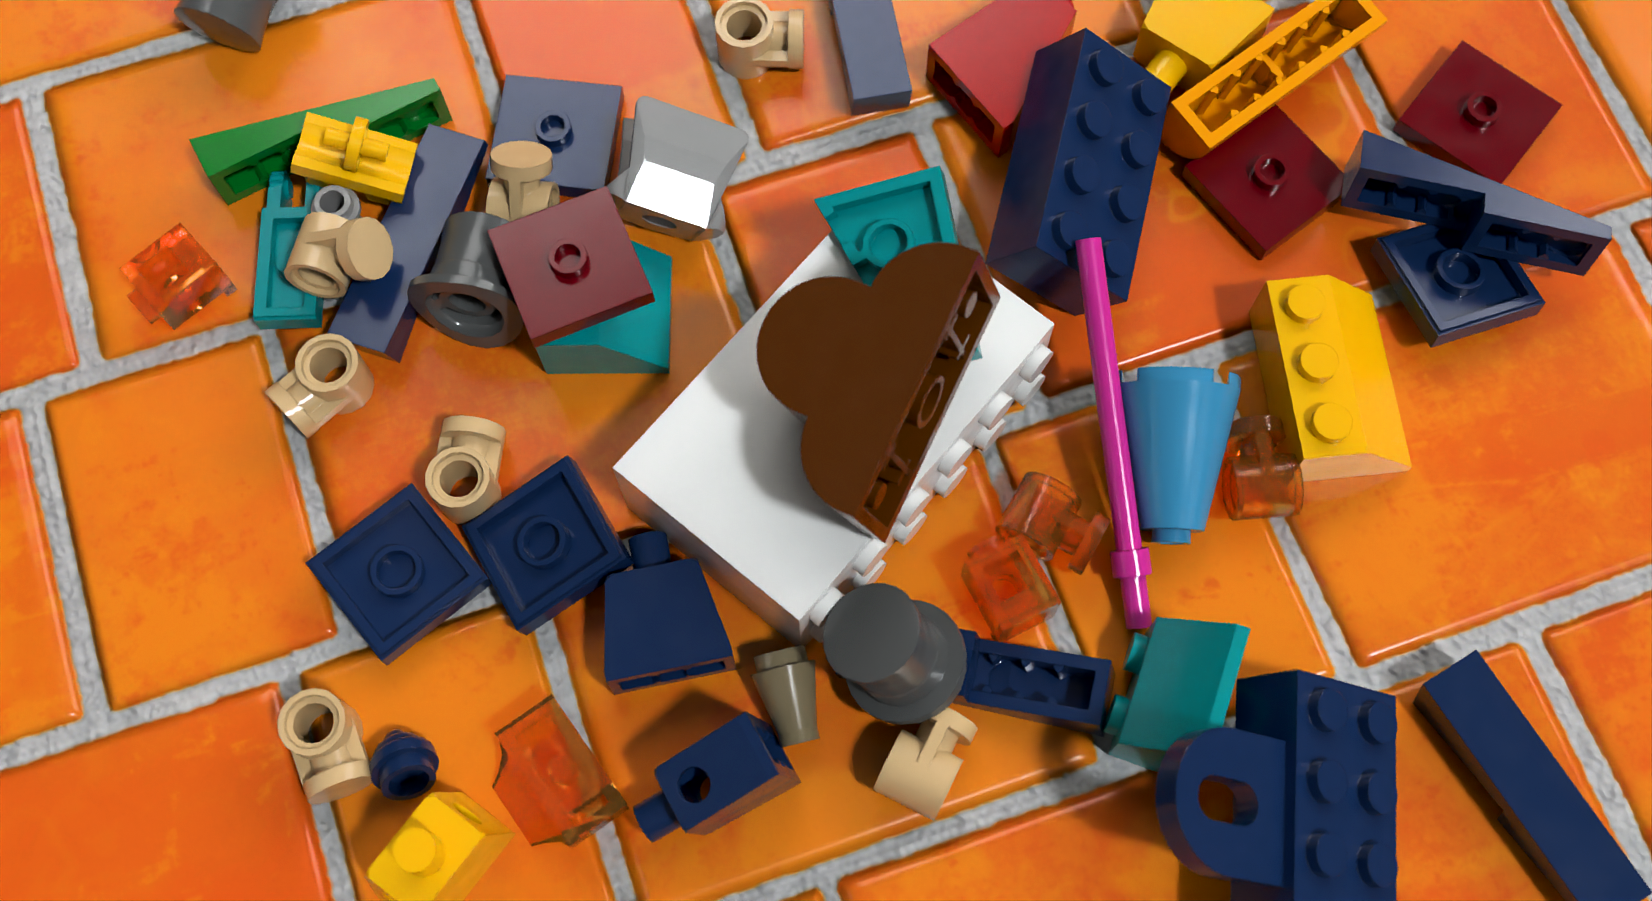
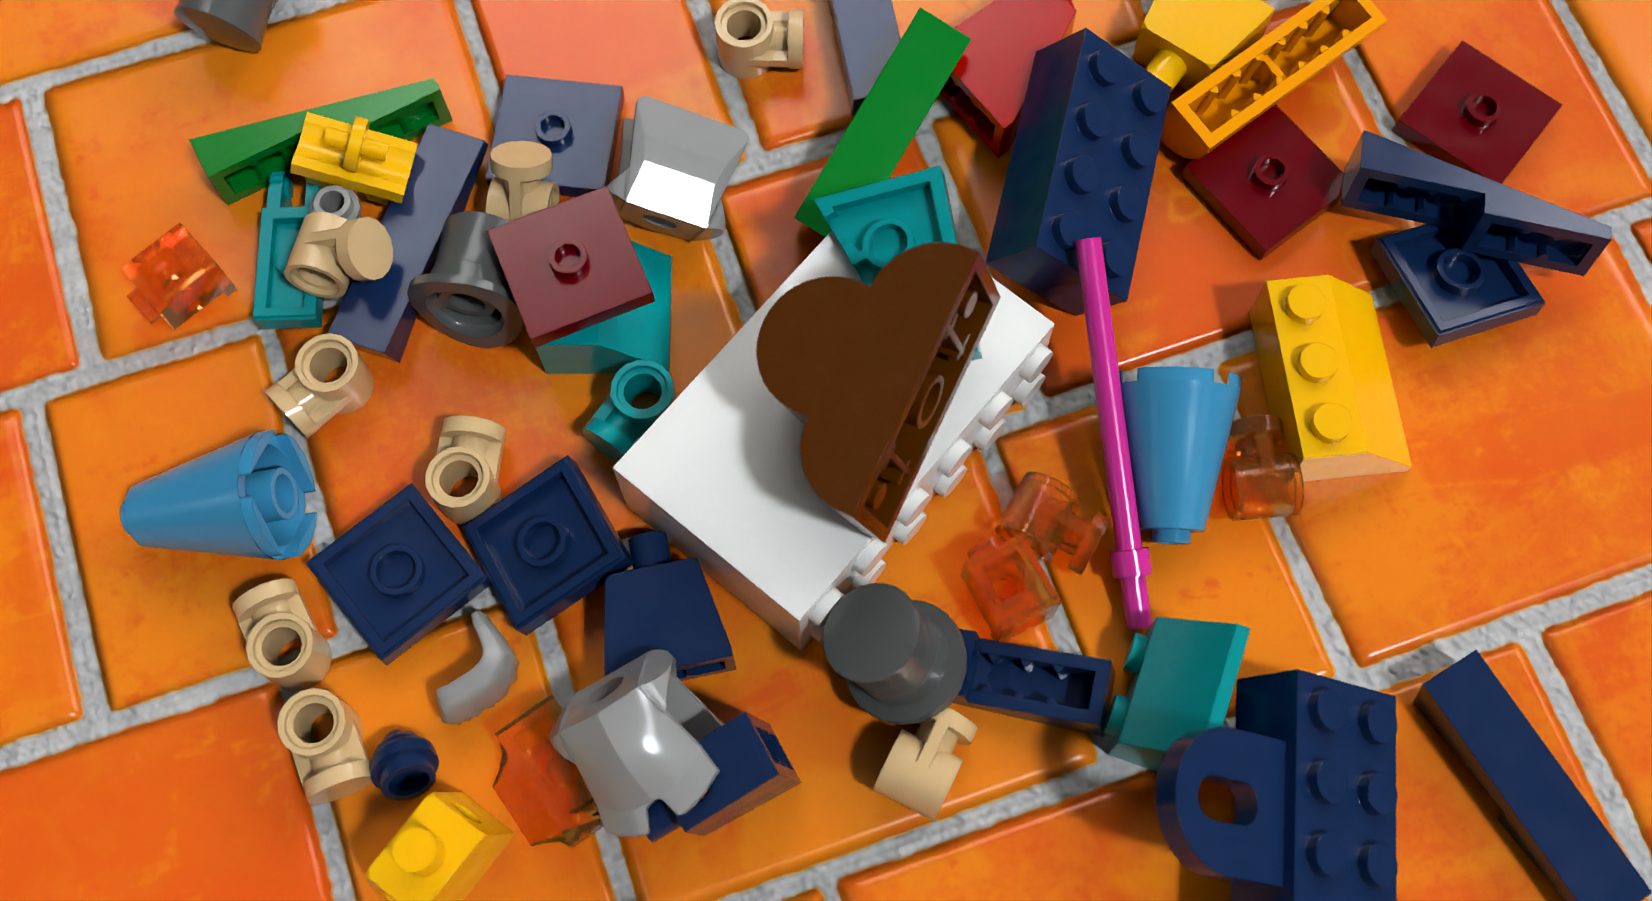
dark tan cone [751,645,820,748] -> none
none -> dark azure cone [120,430,317,560]
none -> tan piece [232,578,332,691]
none -> light grey hair [436,611,519,725]
none -> light grey piece [549,649,724,837]
none -> teal piece [582,360,677,463]
none -> green slope [794,7,971,237]

